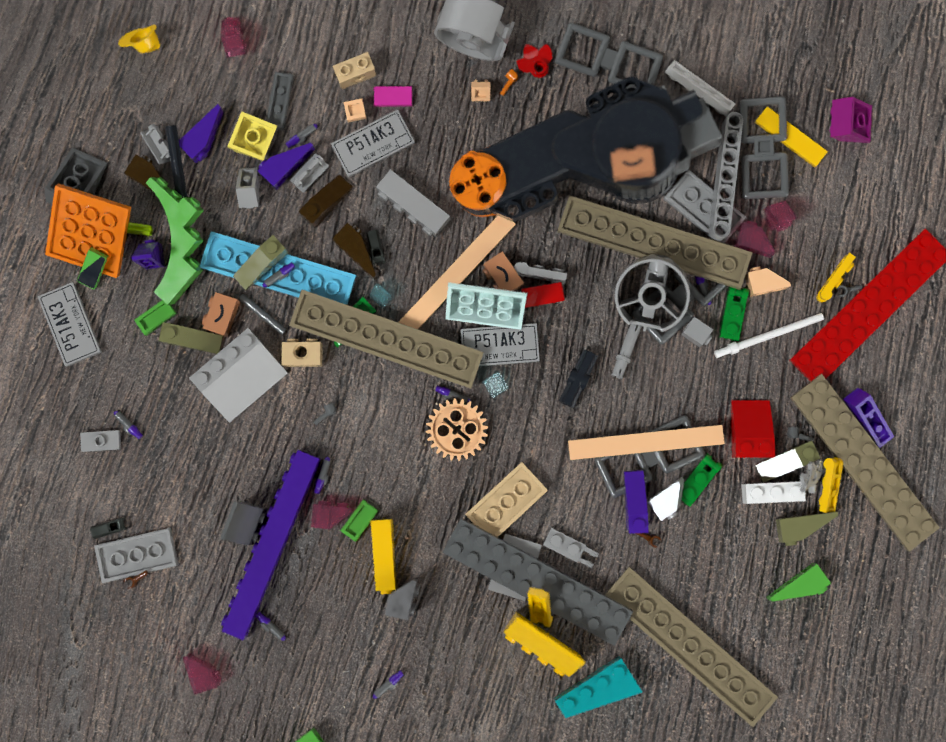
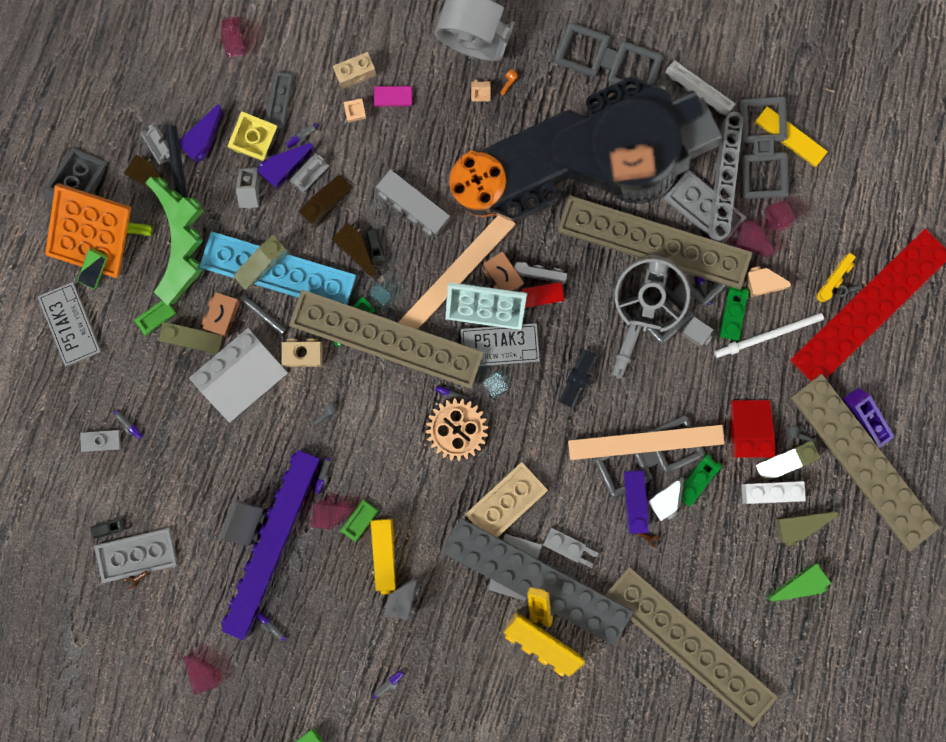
yellow piece [118,25,160,53] -> none
dark purple slope [132,240,165,270] -> none
piece [262,262,295,287] -> none
light grey tile [331,110,415,178] -> none
red plate [516,44,552,78] -> none
teal wedge [554,656,642,718] -> none
light grey piece [800,459,826,493] -> none
yellow plate [819,457,843,513] -> none
magenta slope [830,97,872,143] -> none

